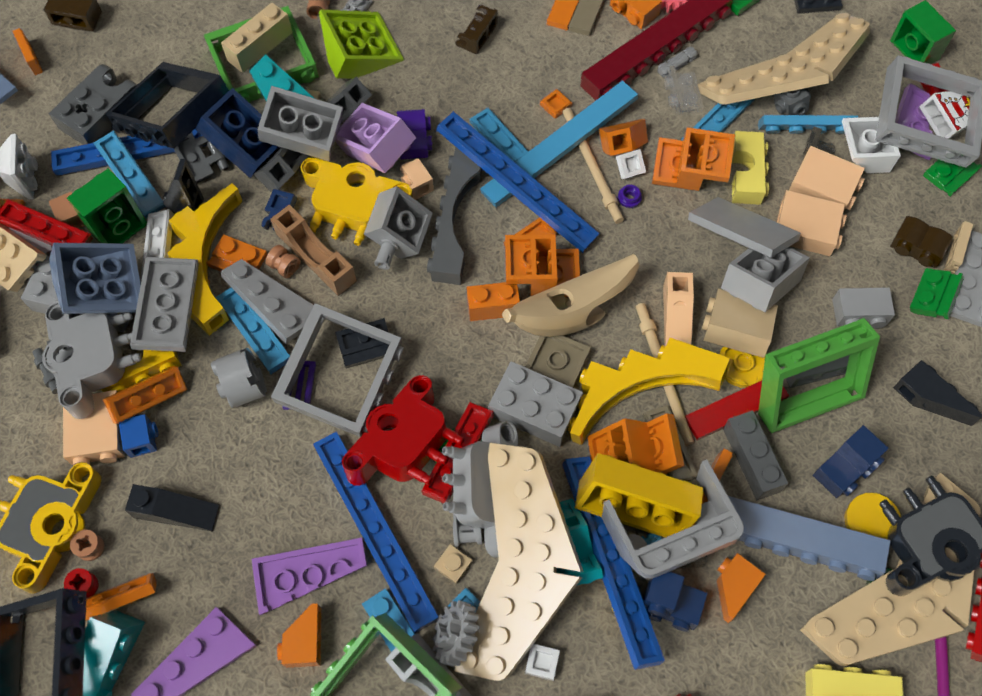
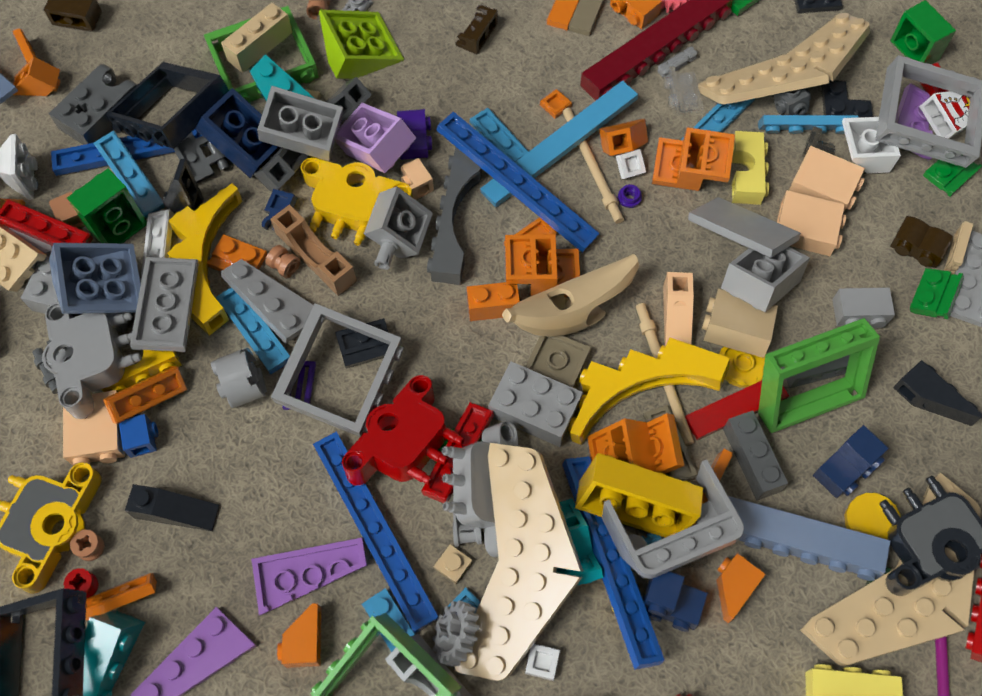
none -> orange slope [13,57,61,96]
none -> black plate [821,80,873,118]

